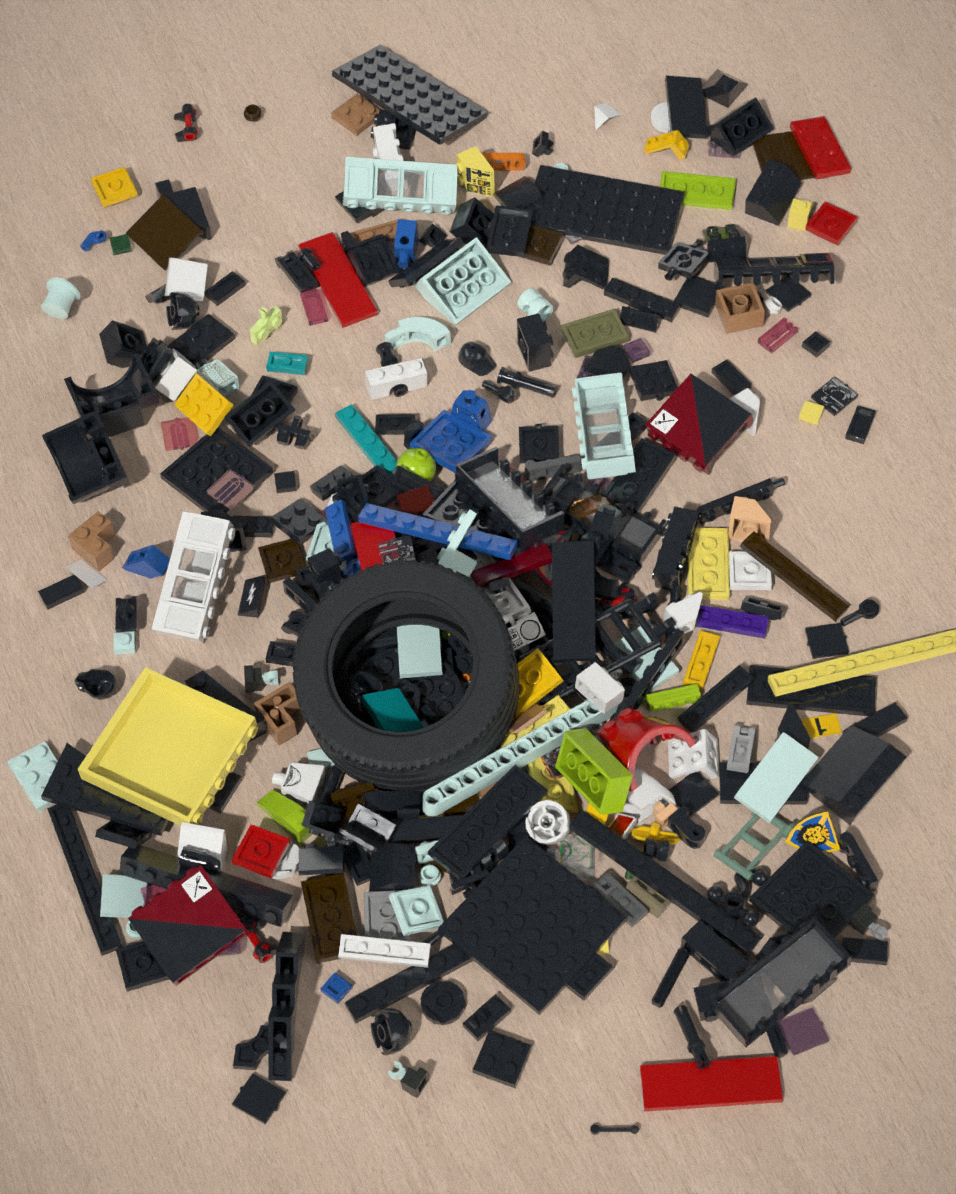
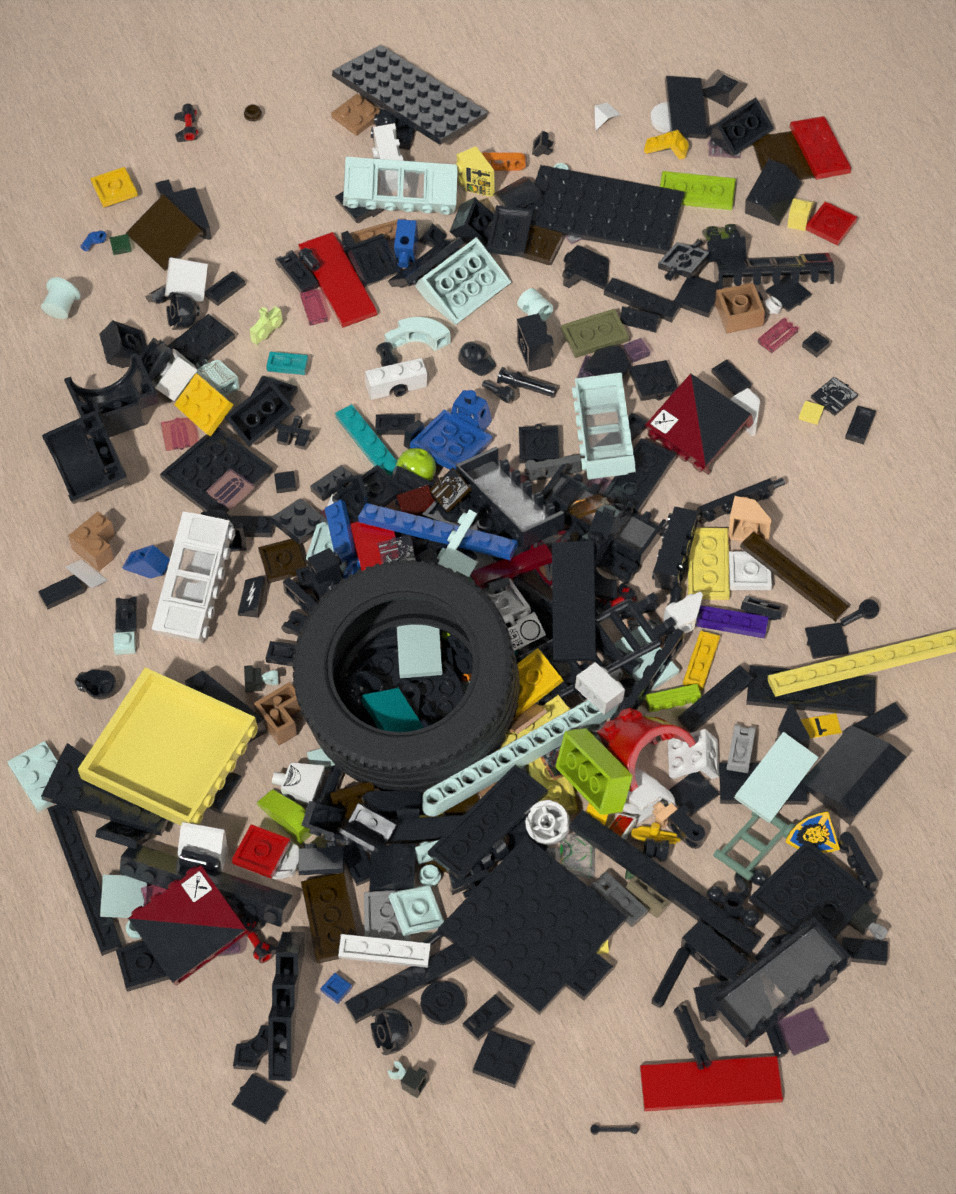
none -> piece [429,467,471,512]

